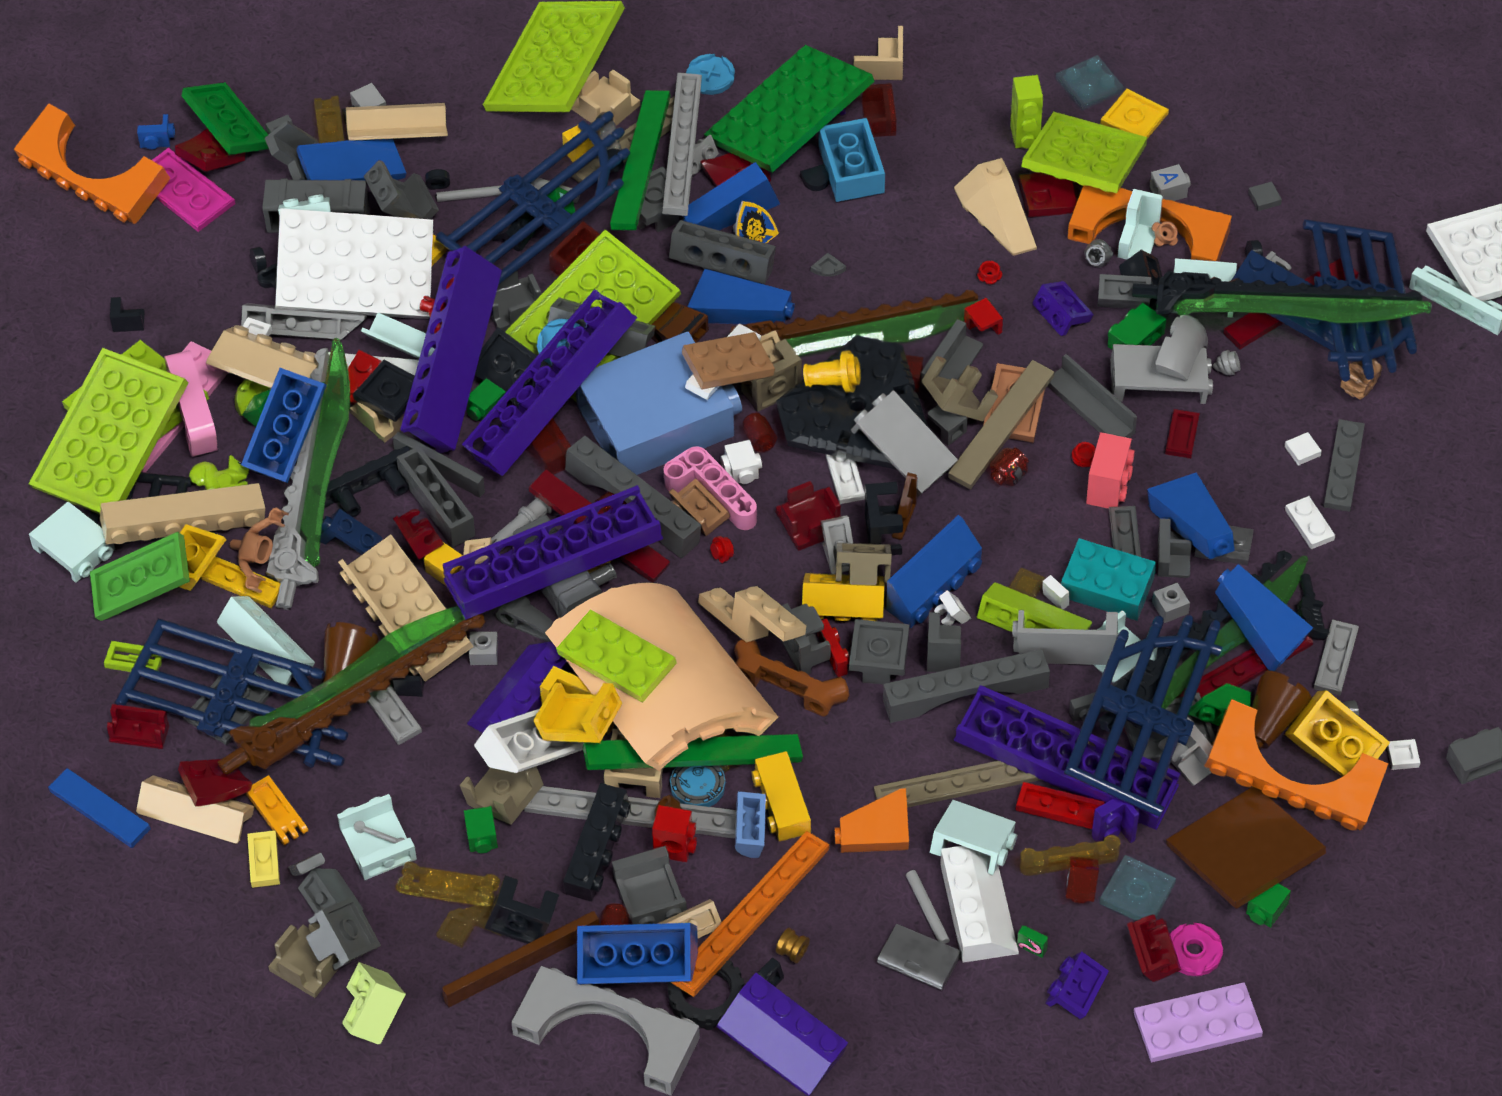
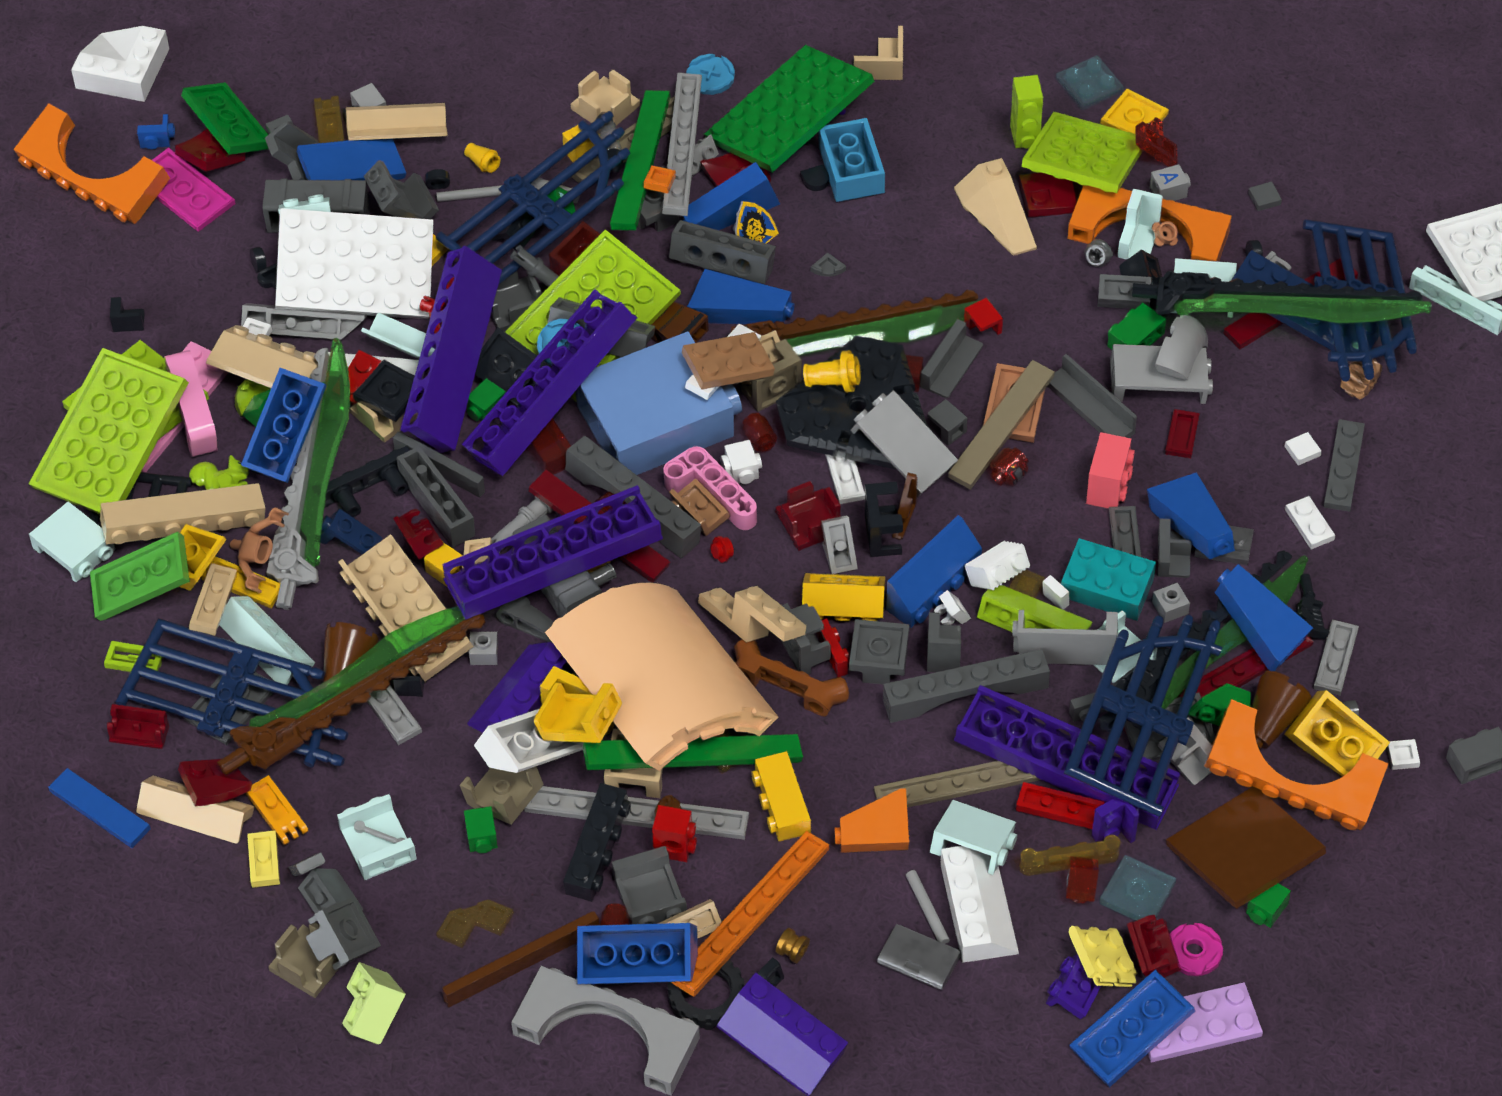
clear yellow plate [395,862,500,907] -> none
lime plate [483,1,625,112] -> none
black panel [485,875,559,944] -> none
lime plate [556,609,677,703] -> none
tile [670,765,726,807] -> none
medium blue brick [735,791,766,858] -> none
dark tan panel [836,543,892,585] -> none
clear red panel [862,83,897,137] -> none
dark tan panel [921,356,998,421] -> none
red plate [977,261,1002,284] -> none
green tile [1017,925,1048,958] -> none
dark purple bracket [1033,281,1094,336] -> none
red plate [1072,442,1096,467] -> none
light grey plate [1213,350,1241,376] -> none
none -> white slope [71,26,169,102]
none -> tan plate [189,563,237,636]
none -> yellow cone [464,143,501,173]
none -> dark grey pin [510,245,559,287]
none -> orange tile [644,166,676,194]
none -> white brick [965,541,1030,590]
none -> light yellow plate [1069,926,1137,987]
none -> blue tile [1070,970,1196,1087]
none -> clear red hinge [1135,117,1178,167]

